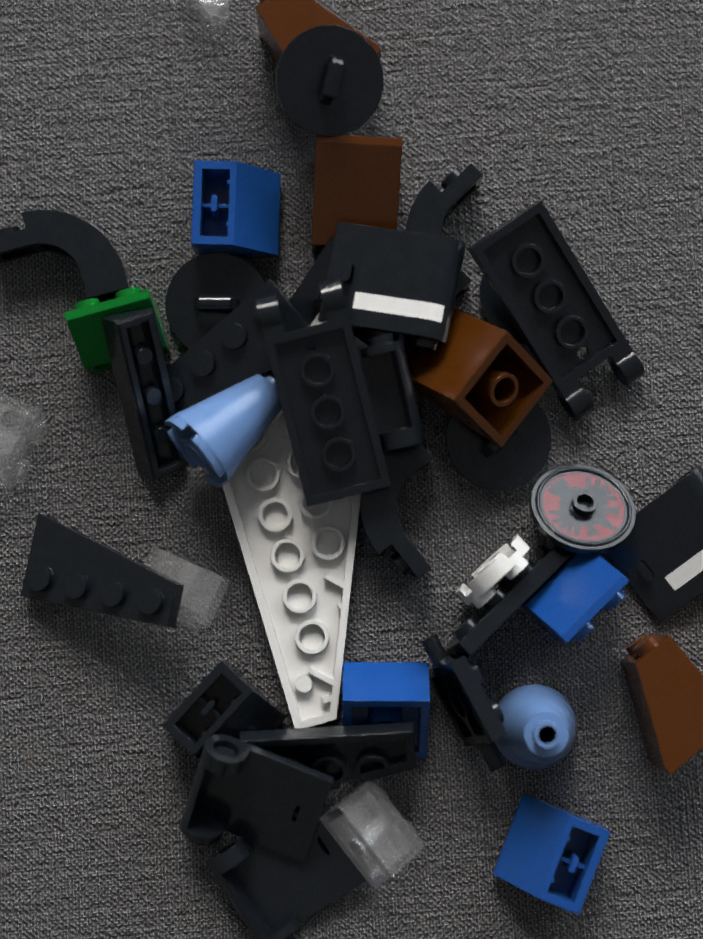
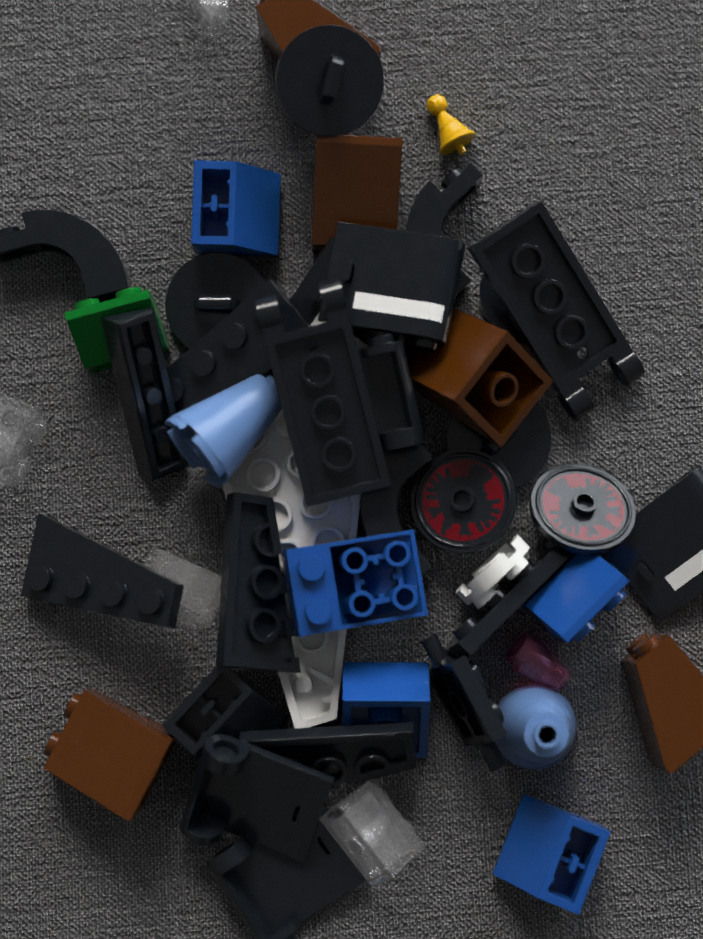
none -> reddish brown slope [43,688,177,822]
none -> black wing [216,492,301,673]
none -> blue slope [281,529,428,637]
none -> black shield [411,448,517,554]
none -> yellow piece [426,94,476,156]
none -> clear pink cone [506,634,571,692]

